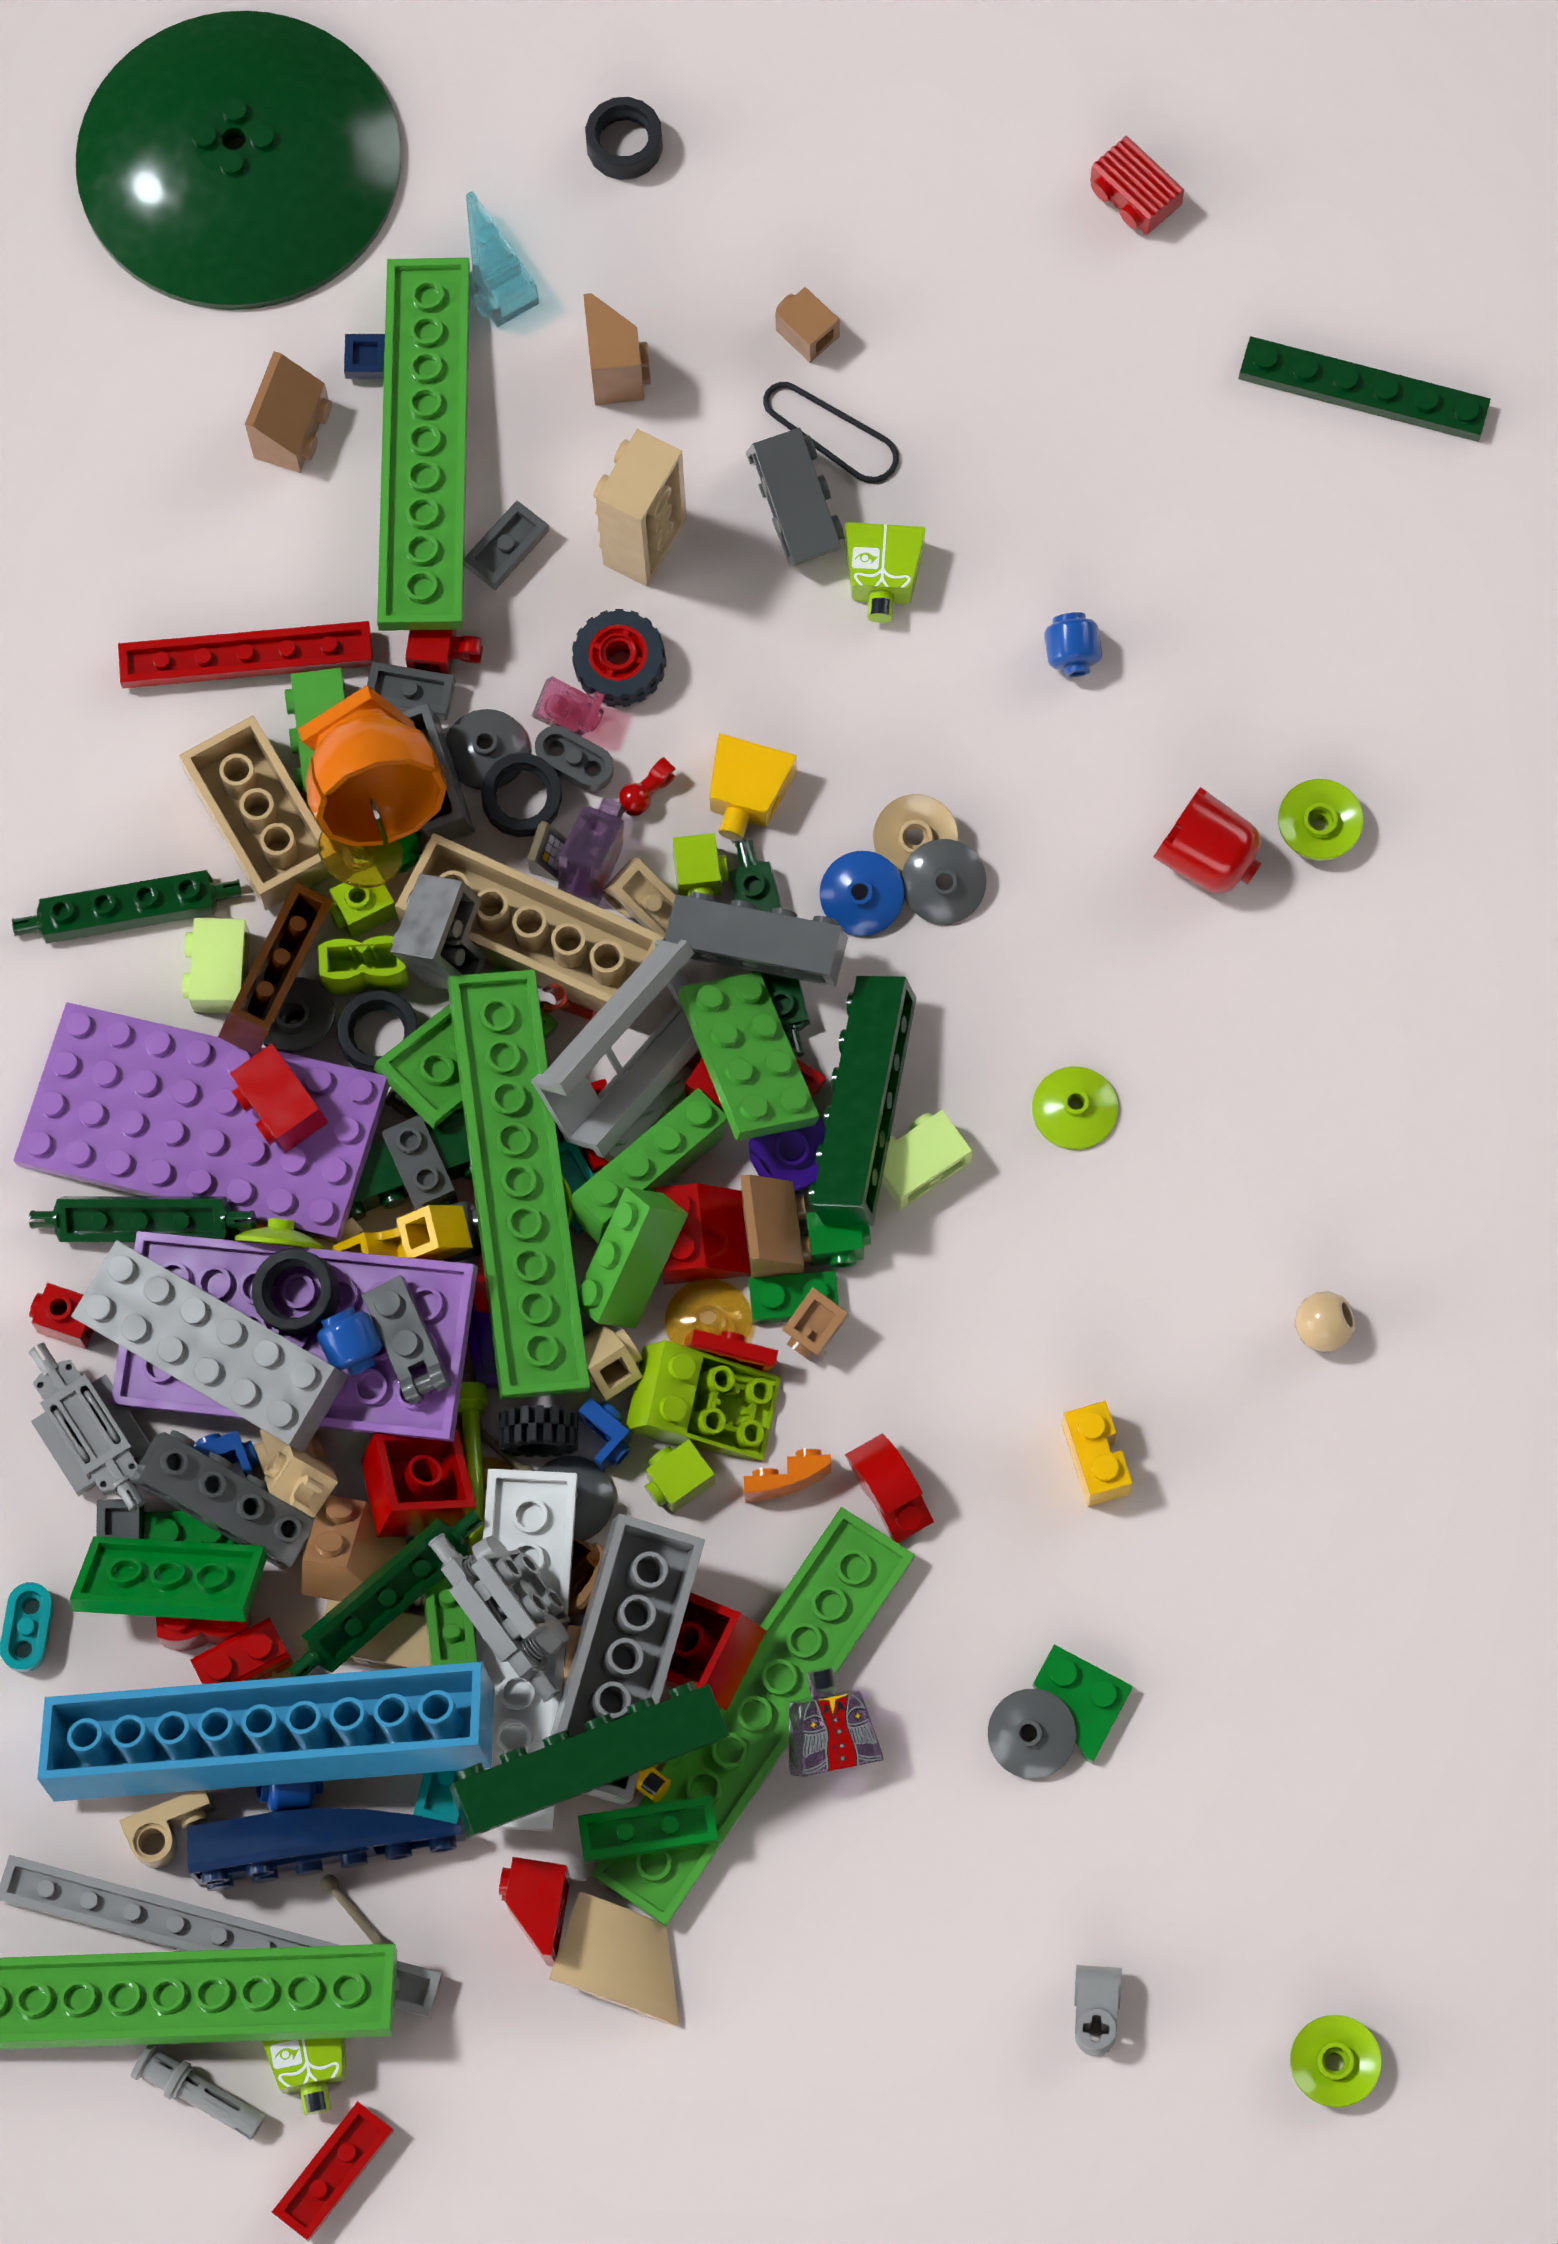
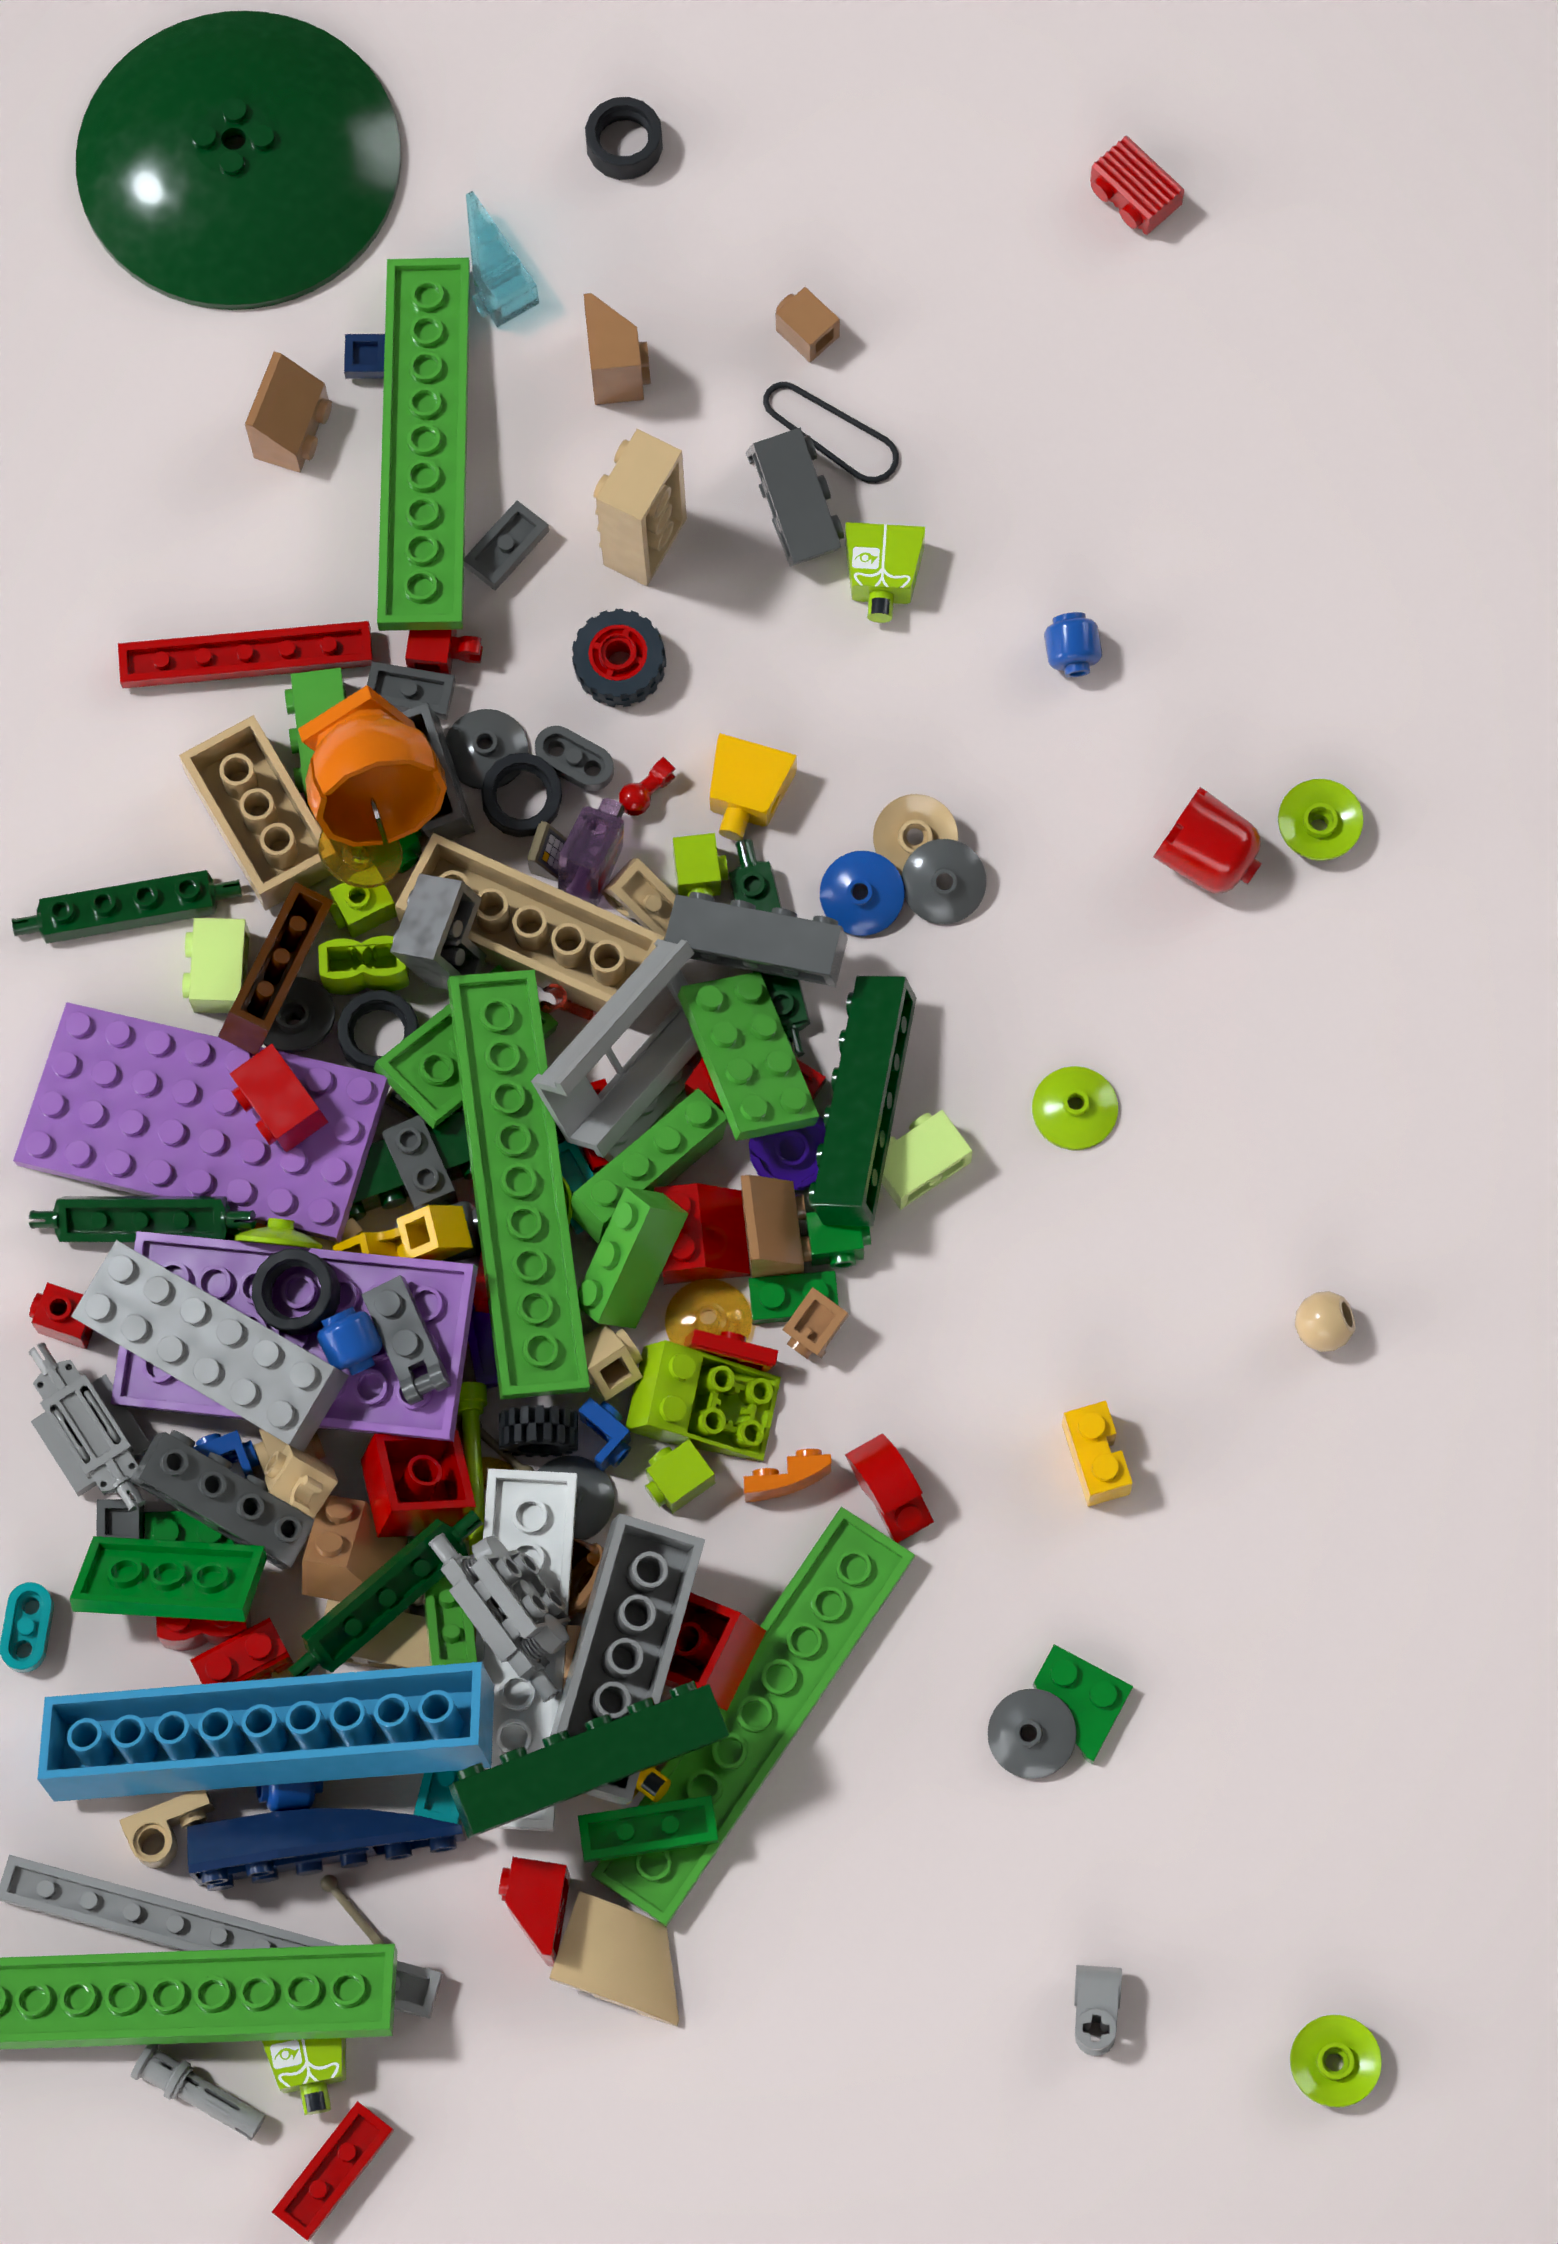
clear pink bracket [531,676,604,736] -> none
torso [789,1667,884,1777] -> none
dark green plate [1238,336,1491,442] -> none

